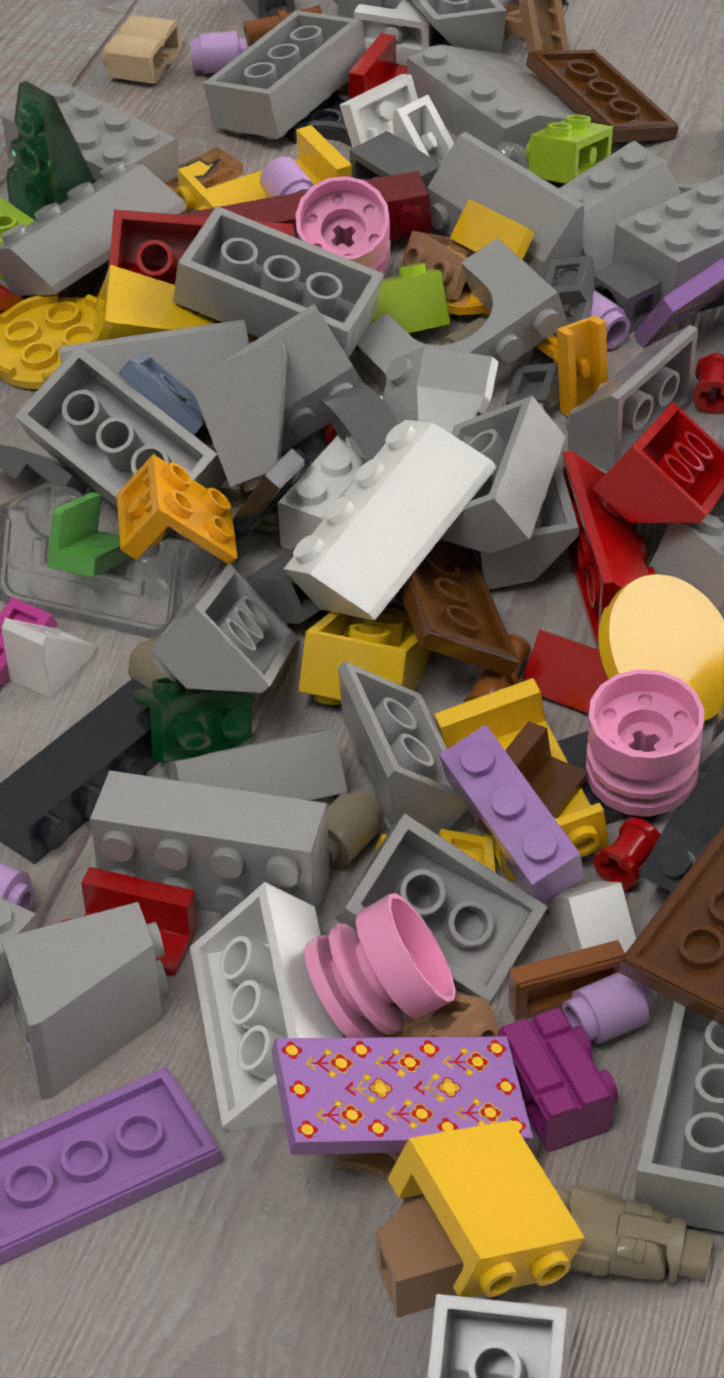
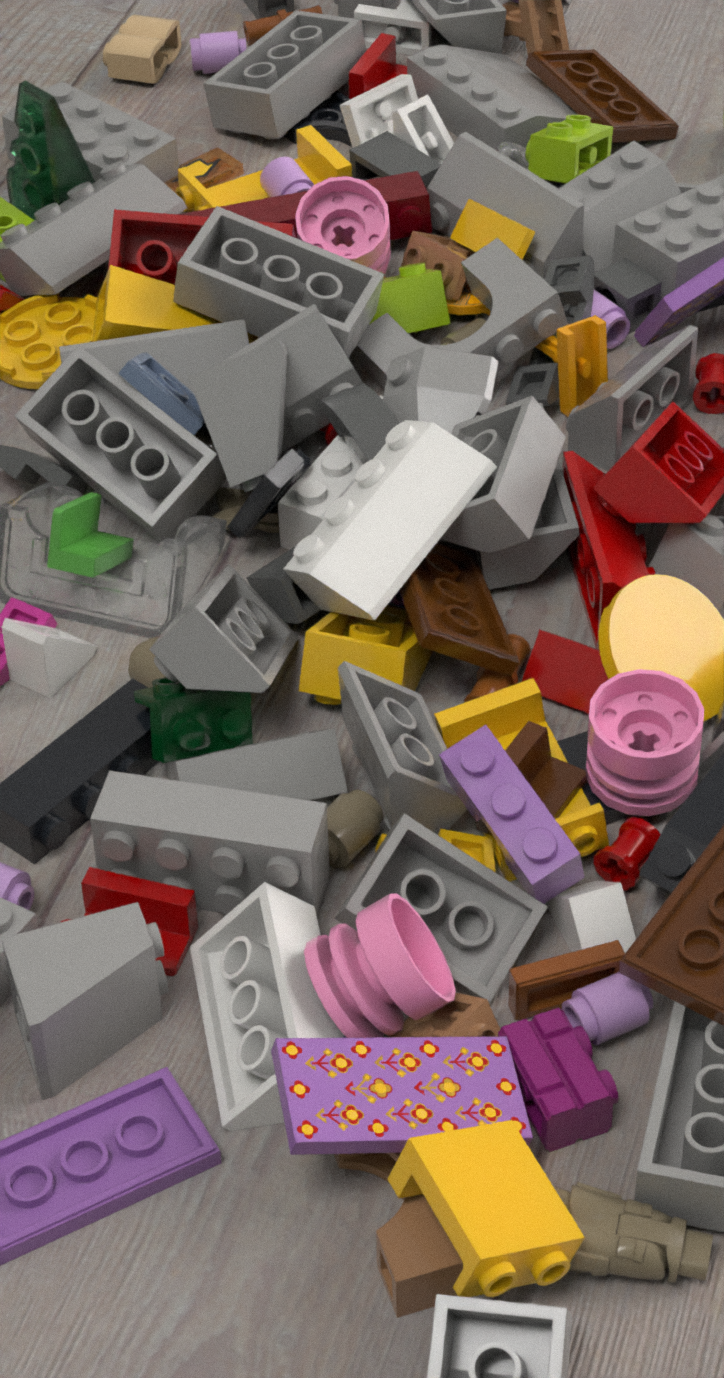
light orange bracket [116,454,237,565] -> none

